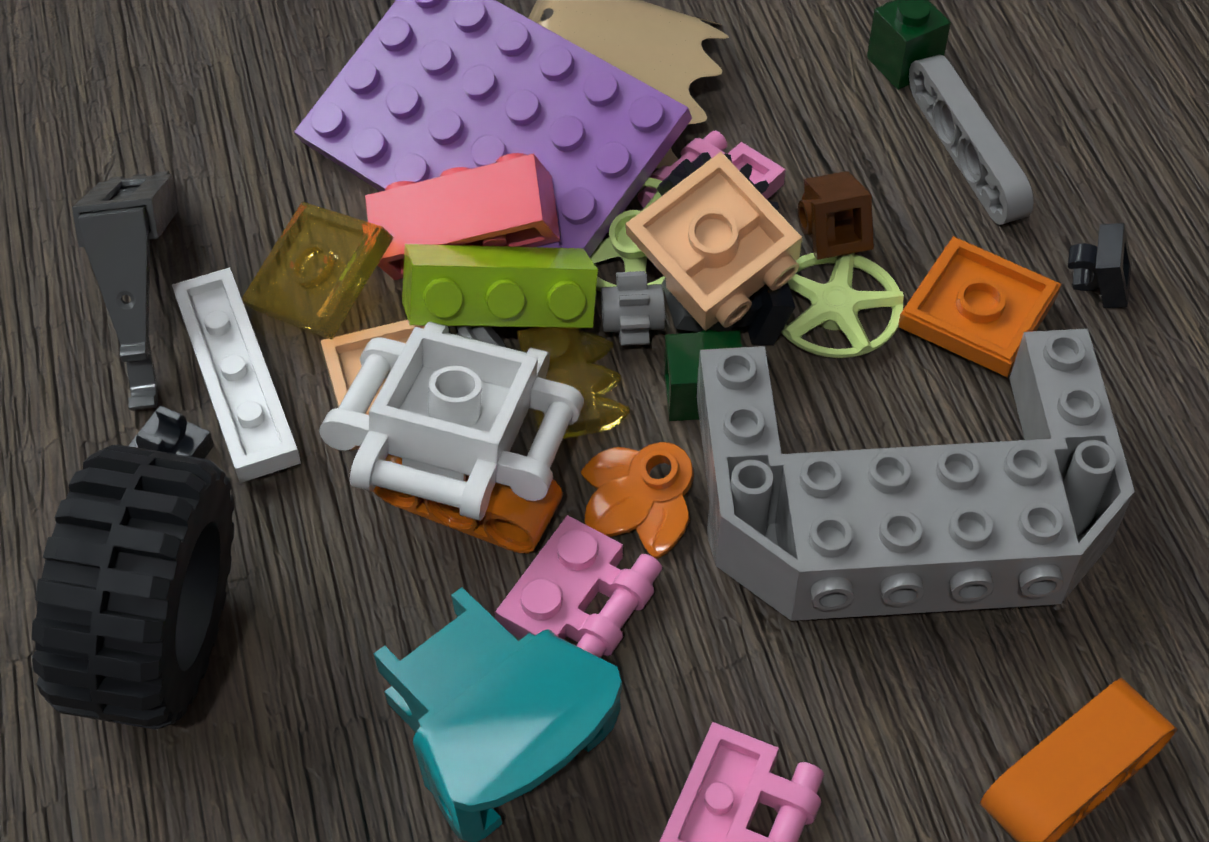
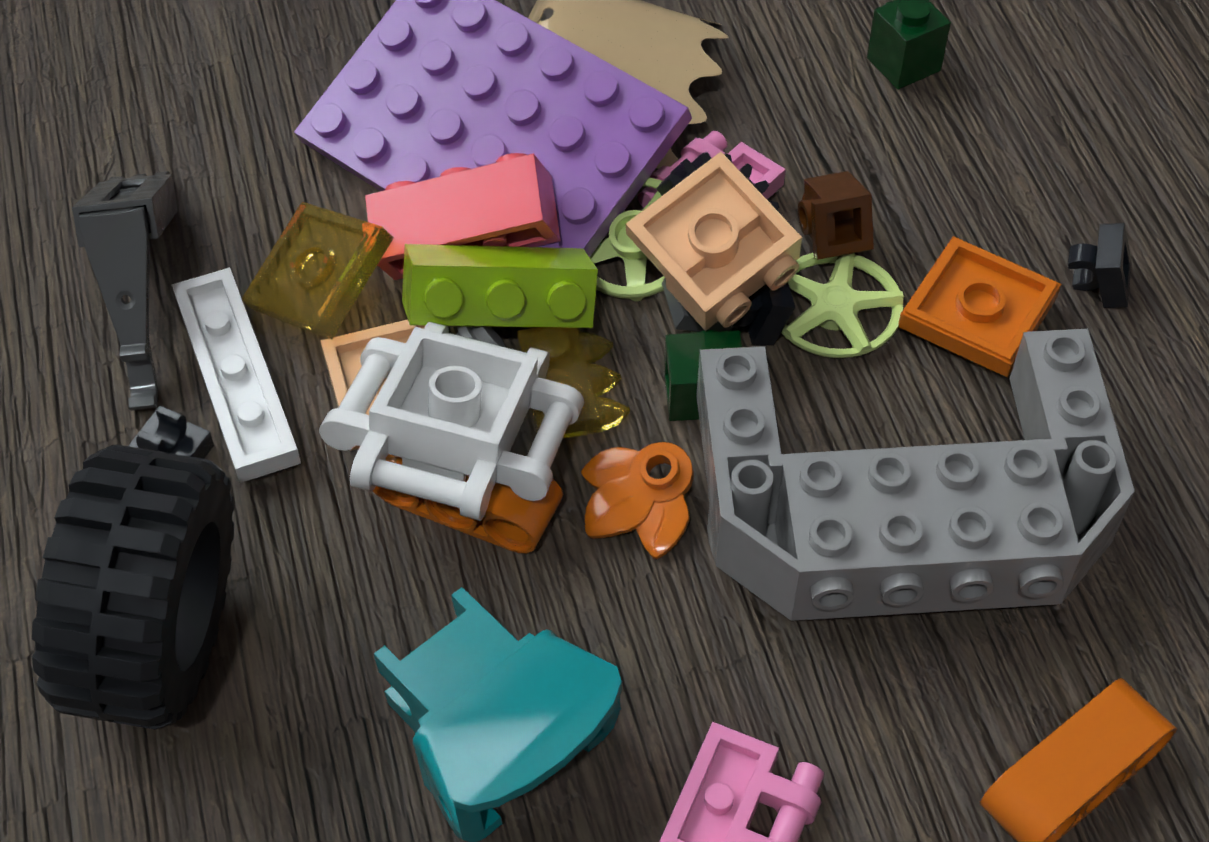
bright pink plate [495,515,662,658] -> none
light grey gear [601,271,665,346] -> none
light grey beam [909,54,1034,225] -> none

